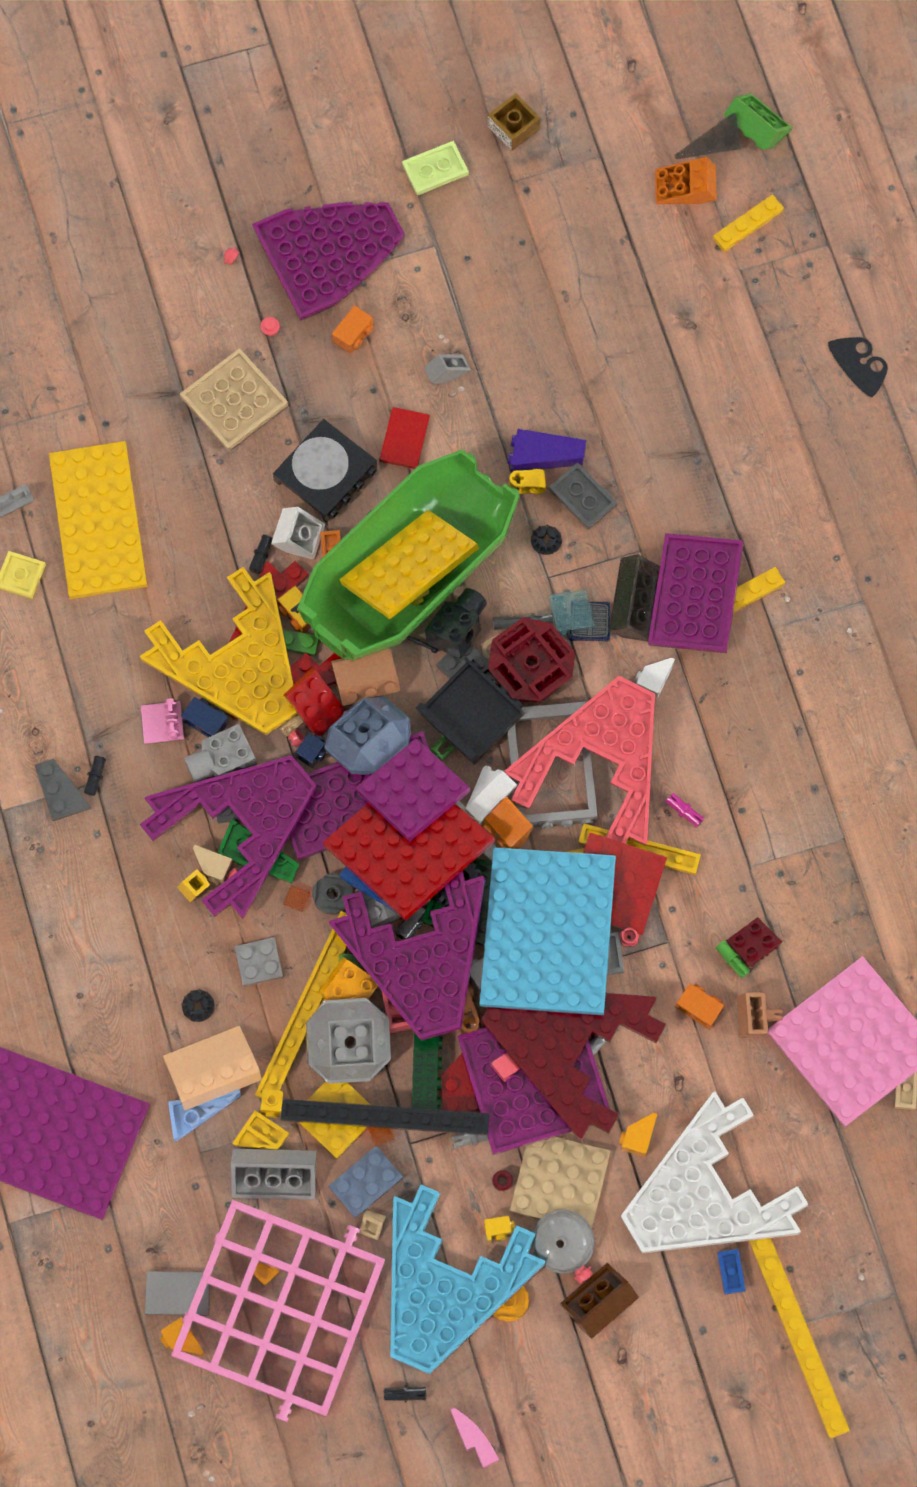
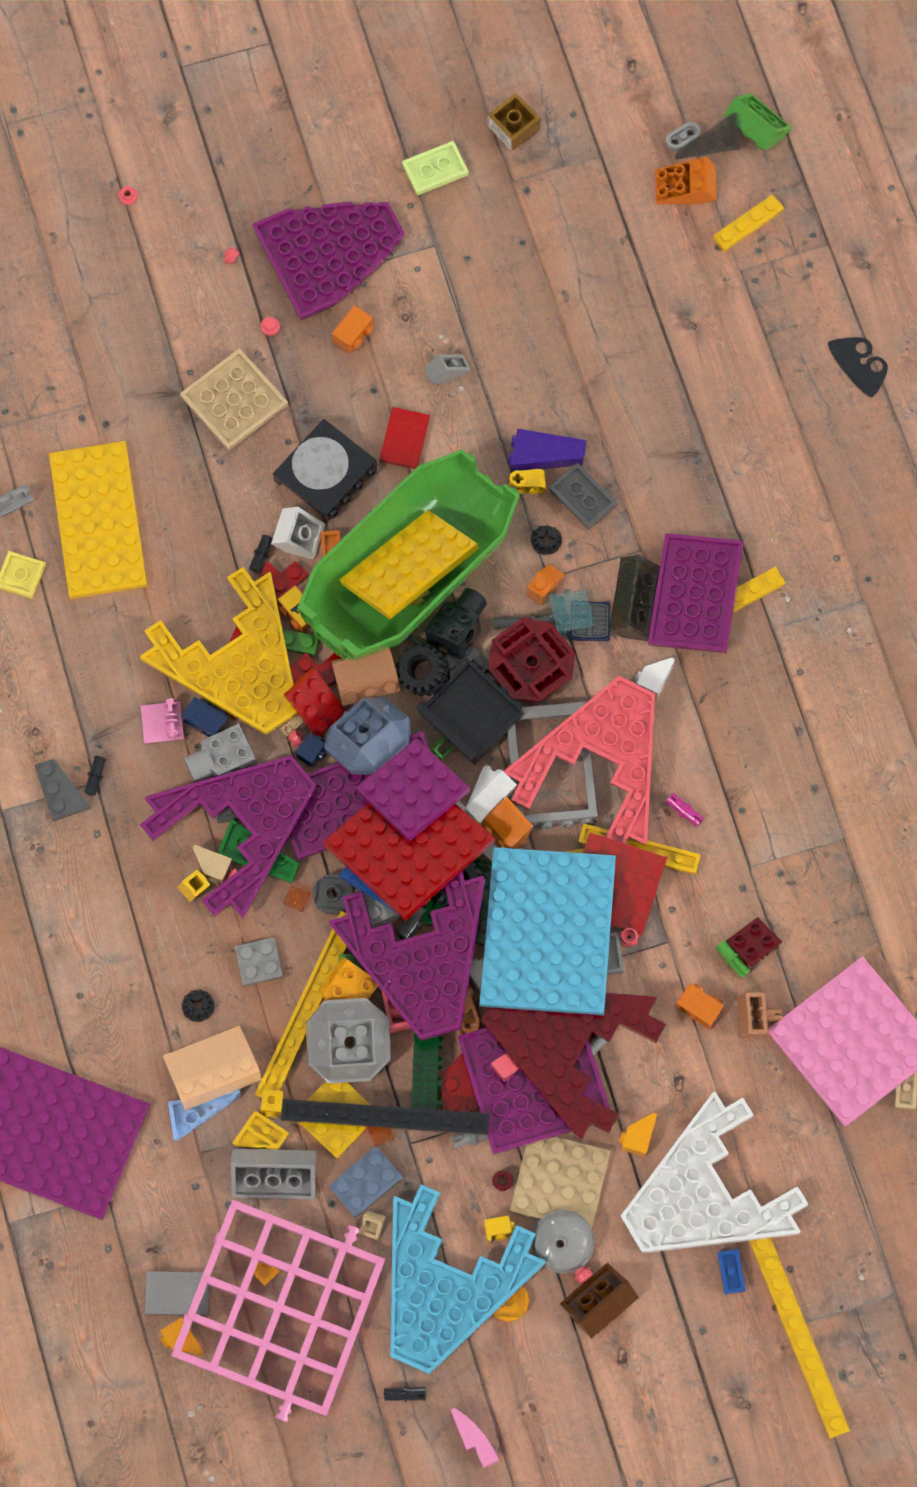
none -> coral plate [118,186,138,205]
none -> black tyre [396,643,450,697]
none -> orange slope [527,564,565,606]
none -> light grey plate [666,122,701,152]

